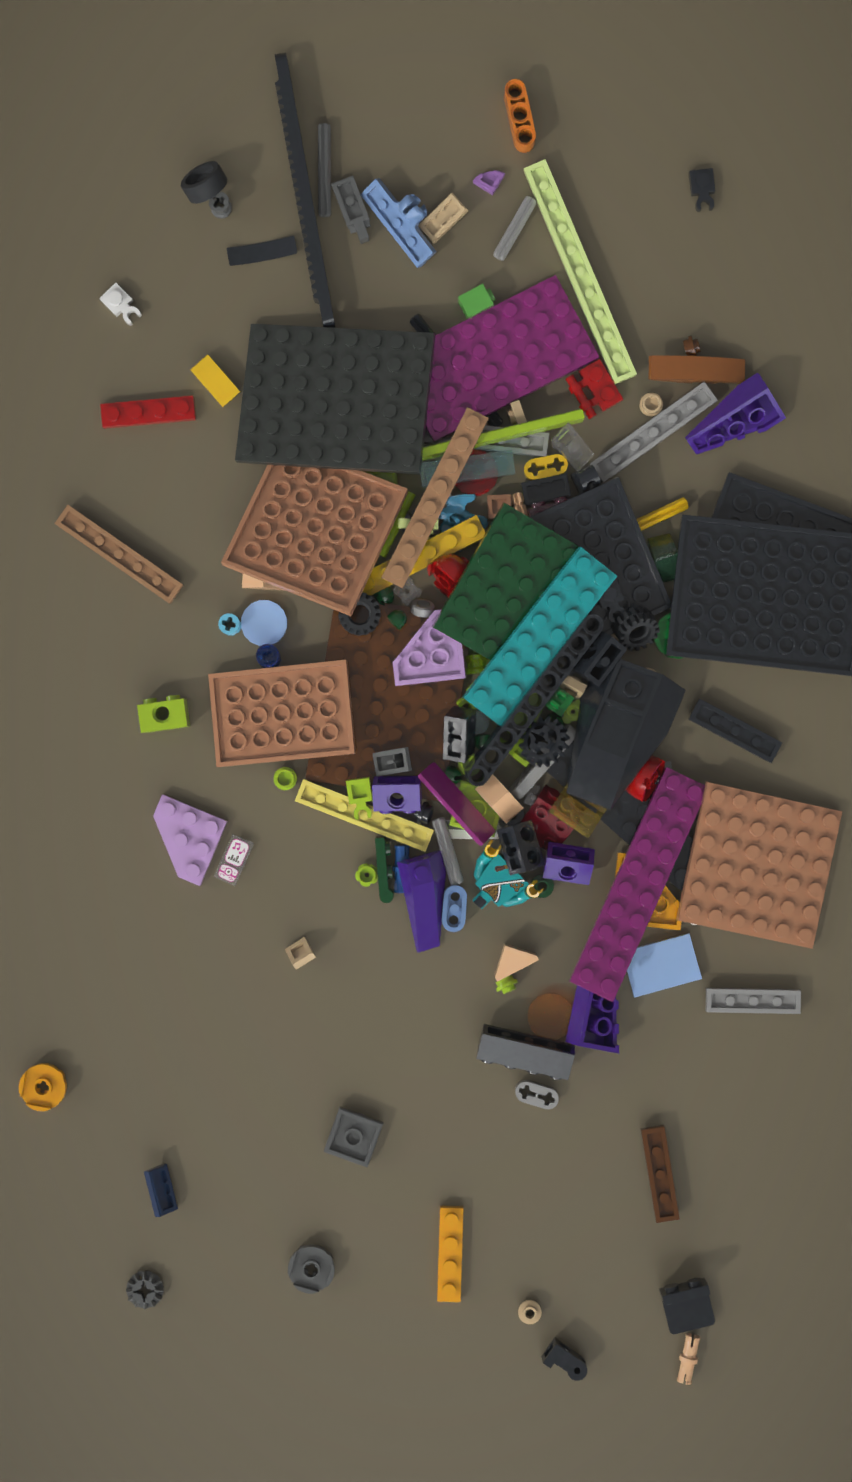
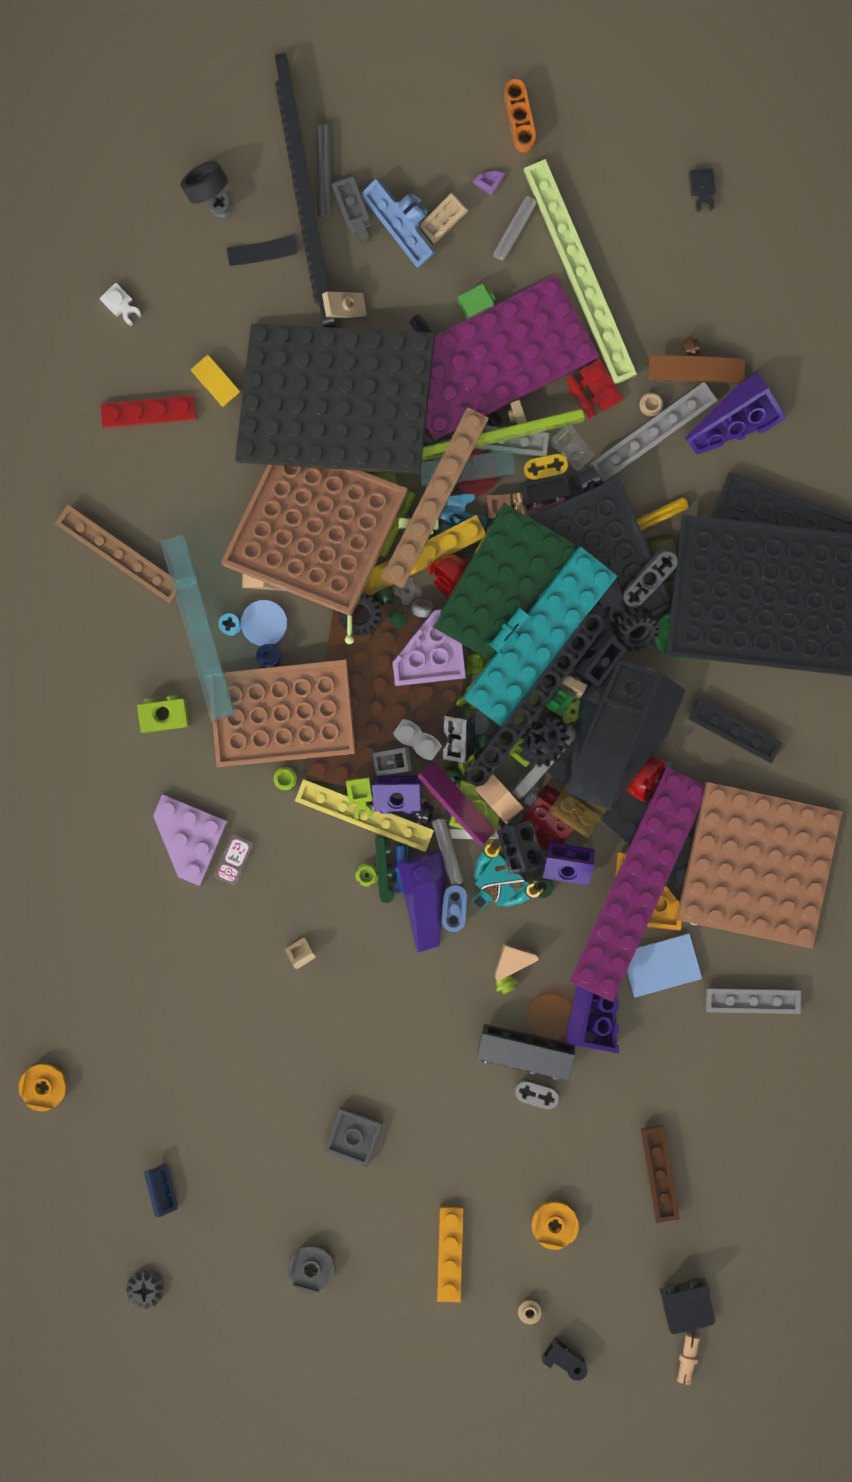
none -> clear light blue tile [160,535,236,723]
none -> tan plate [322,292,367,318]
none -> yellowish green hinge [345,615,354,644]
none -> light grey brick [393,719,442,760]
none -> teal pin [489,607,531,654]
none -> light orange plate [531,1201,579,1250]
none -> dark grey beam [622,549,678,607]

